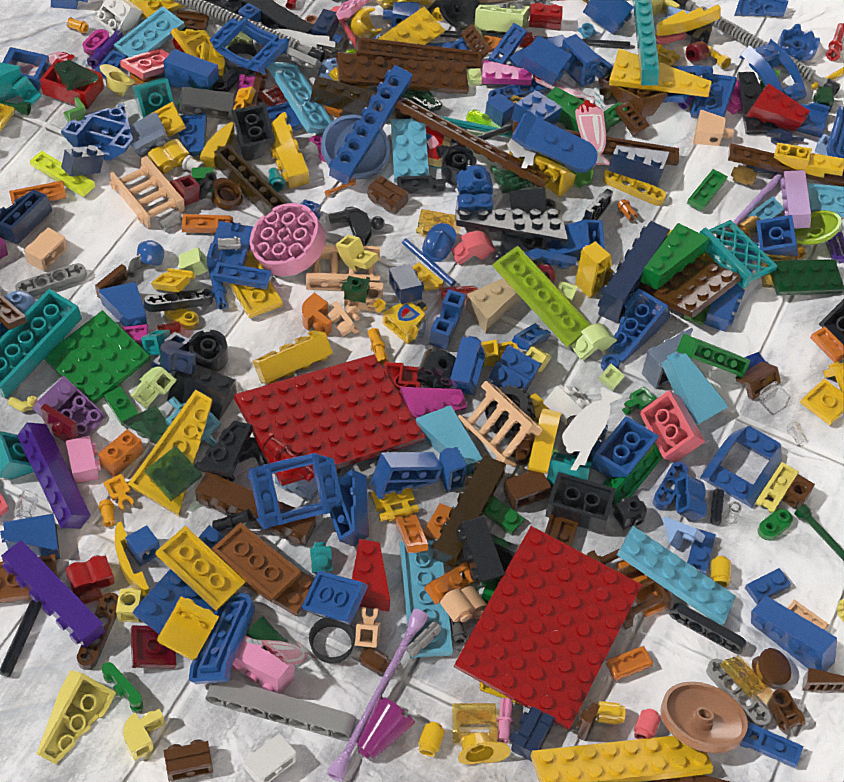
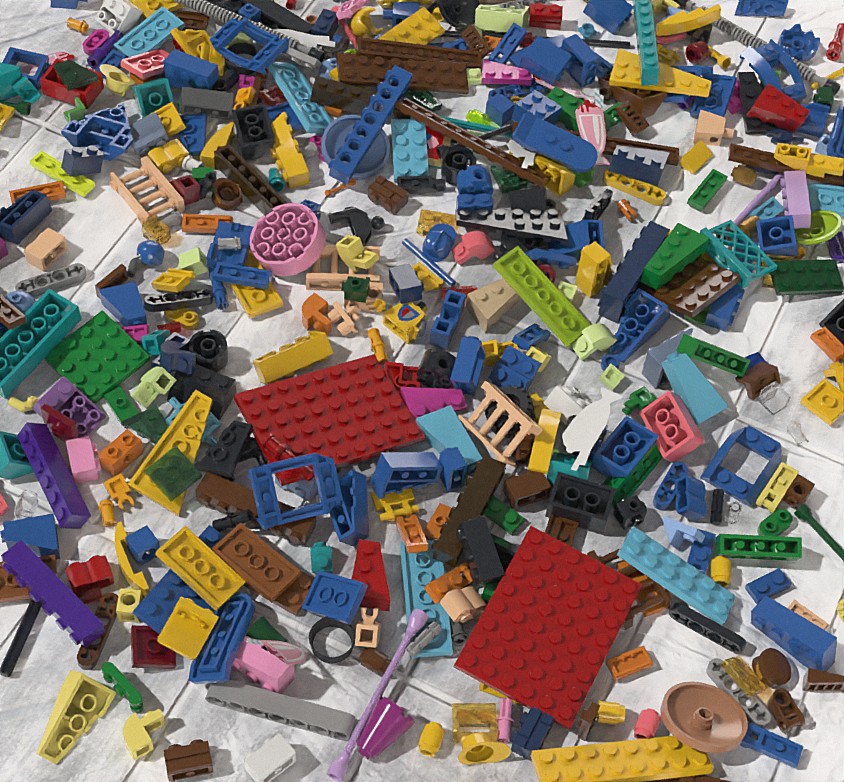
none -> clear yellow brick [142,215,171,245]
none -> yellow slope [679,140,713,174]
none -> green brick [716,534,802,561]

